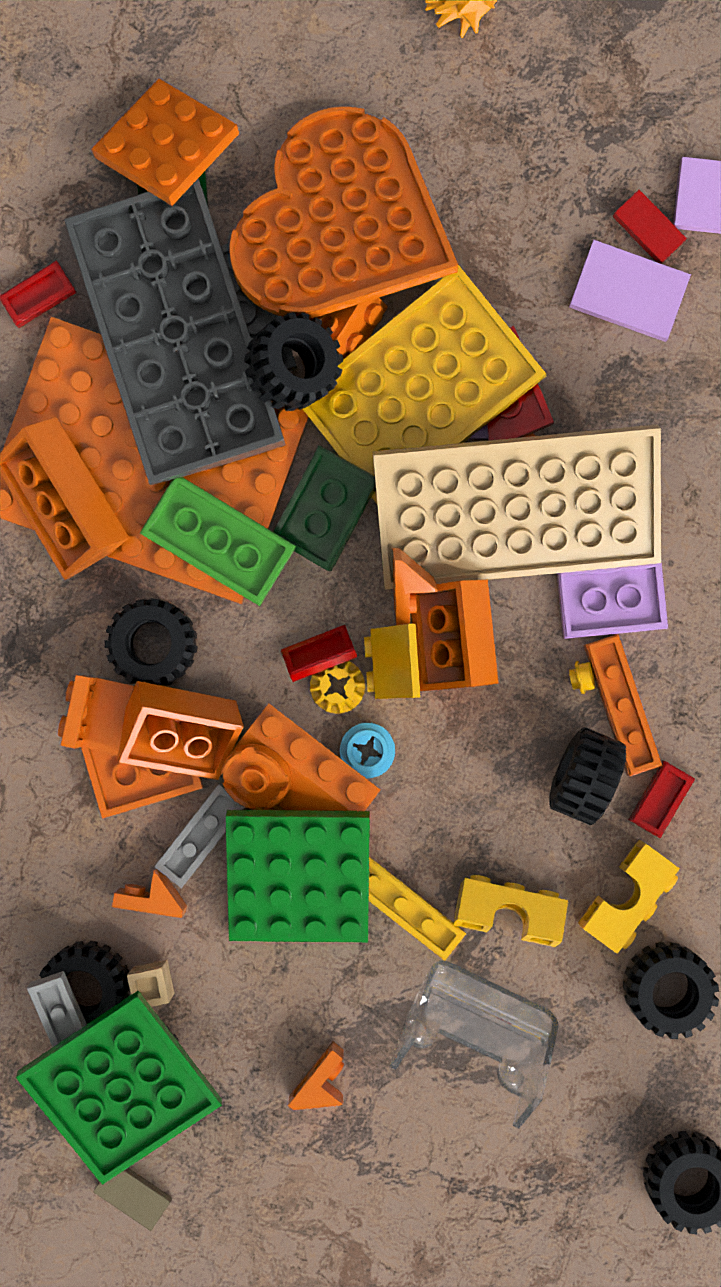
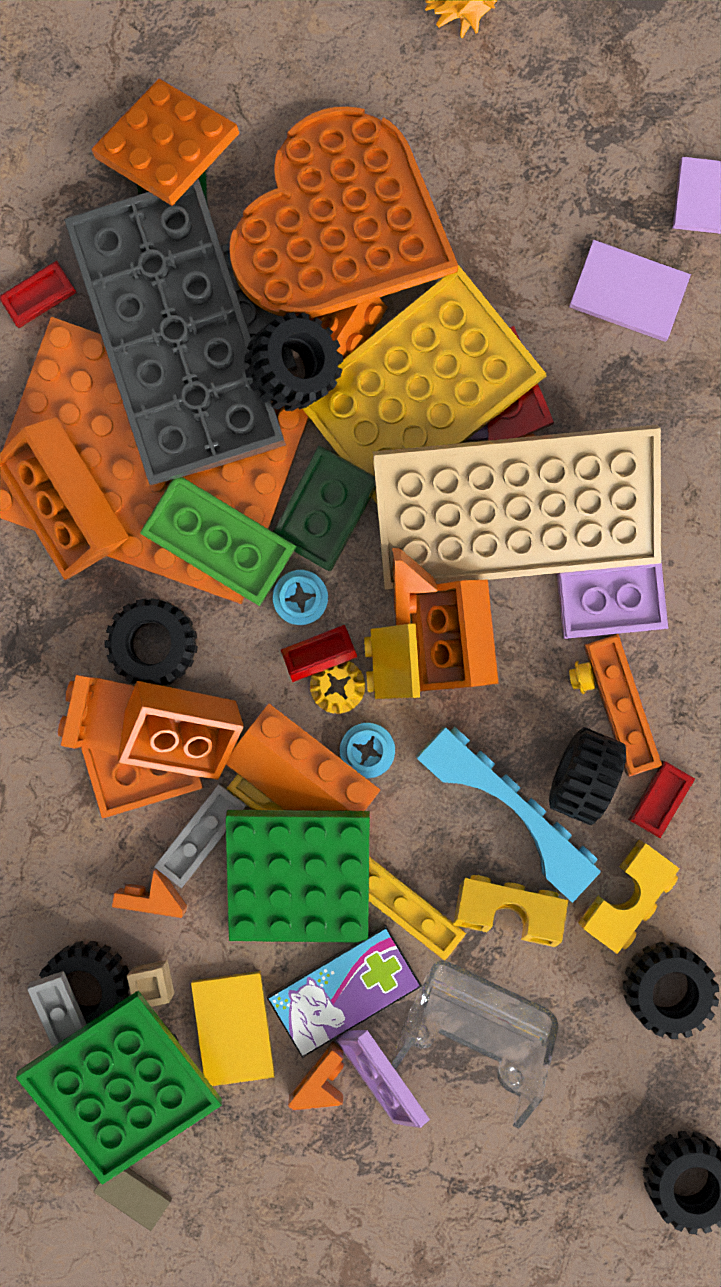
orange tile [221,743,291,810] -> none
red tile [612,189,687,264] -> none
none -> yellow tile [191,971,275,1086]
none -> tile [267,925,422,1058]
none -> medium azure gear [273,570,328,625]
none -> lavender tile [336,1030,430,1128]
none -> medium azure arch [416,726,601,903]

